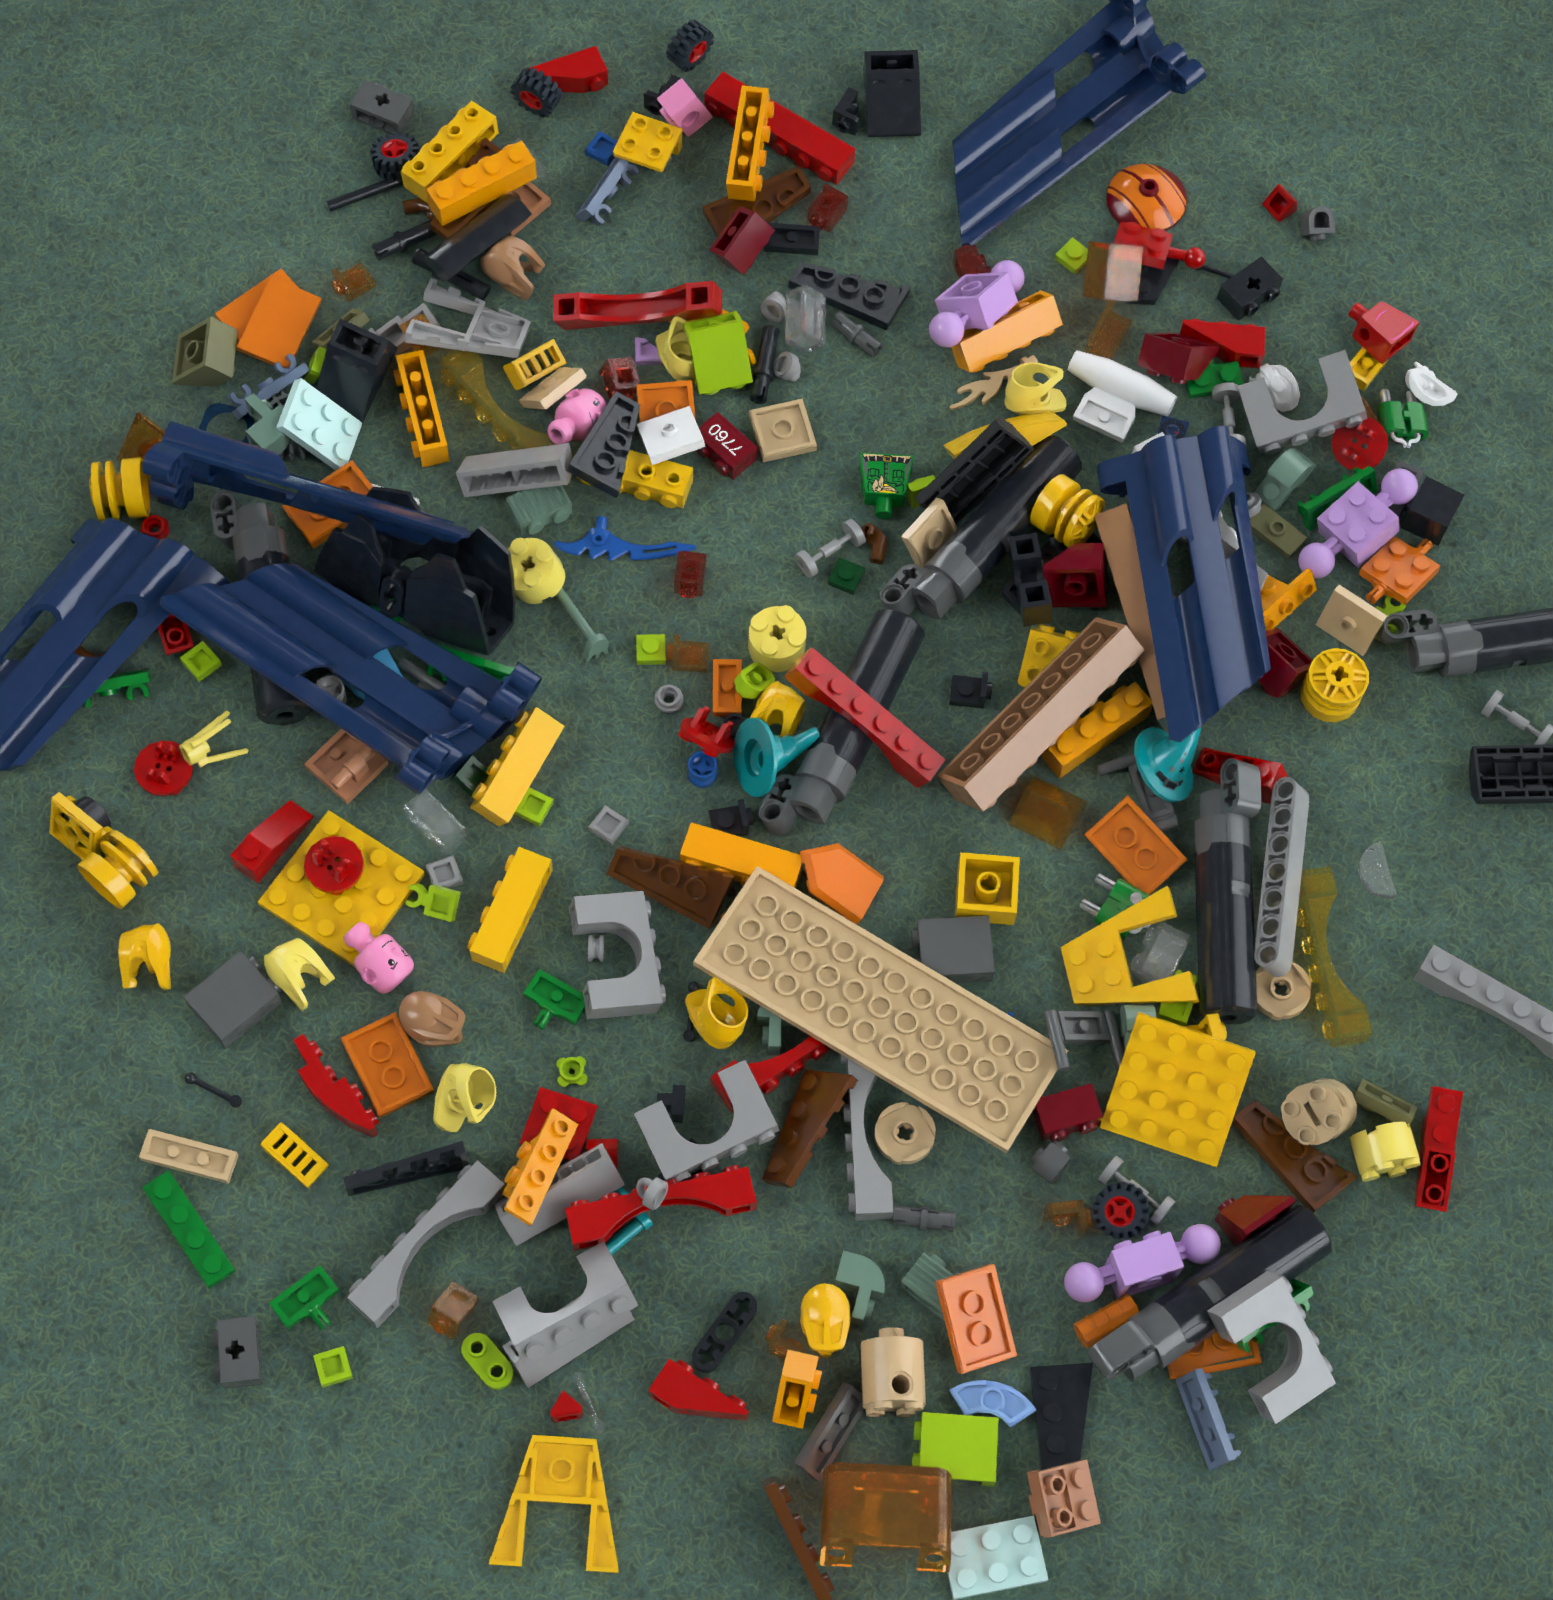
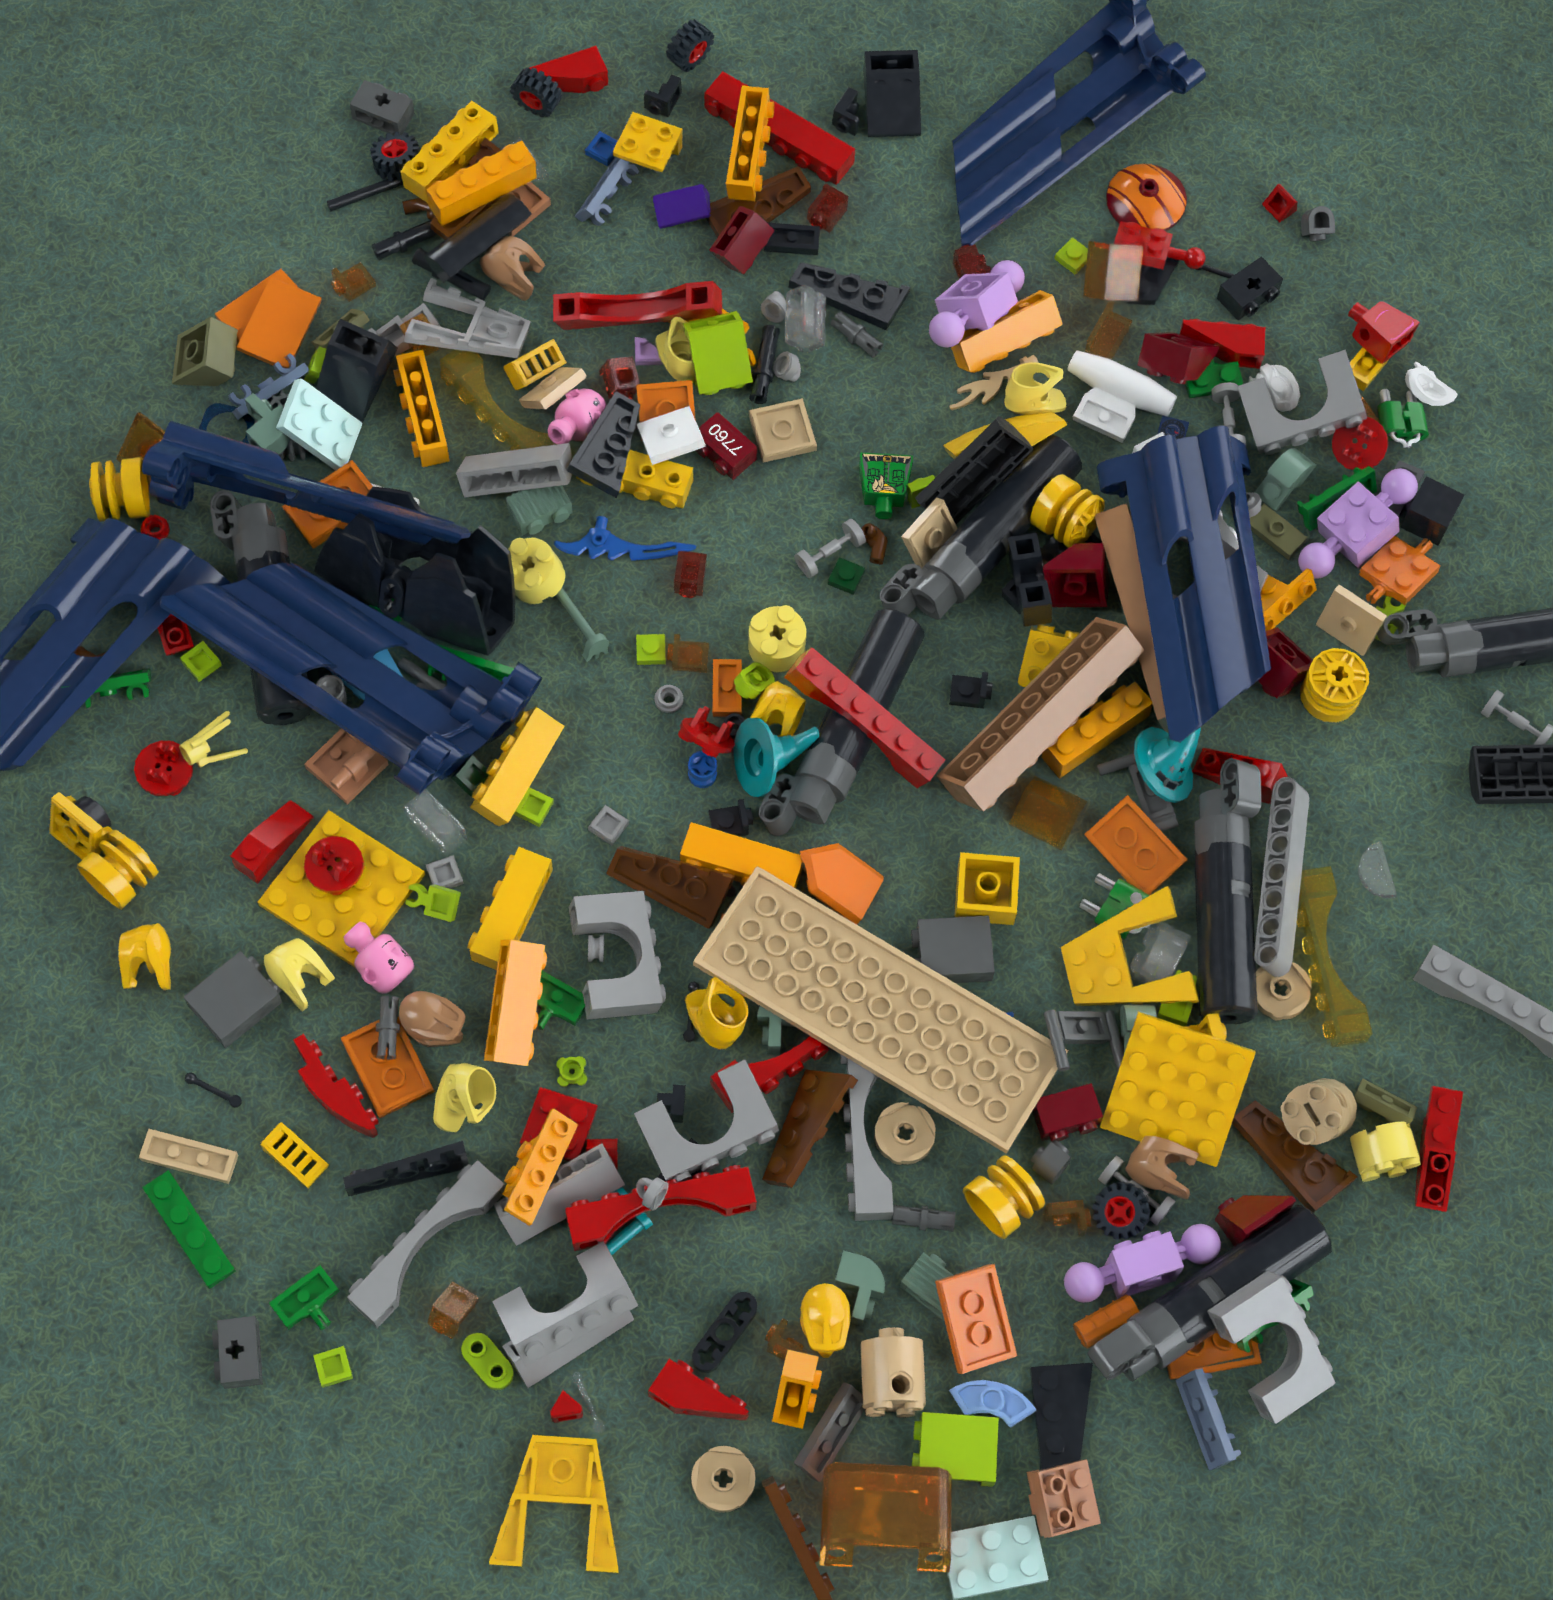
bright pink brick [657,78,713,137] -> none
none -> dark grey pin [376,996,400,1060]
none -> light orange brick [484,940,547,1066]
none -> dark purple slope [653,184,710,228]
none -> tan plate [691,1446,755,1512]
none -> yellow wheel [963,1155,1045,1239]
none -> medium nougat helmet [1125,1136,1199,1200]

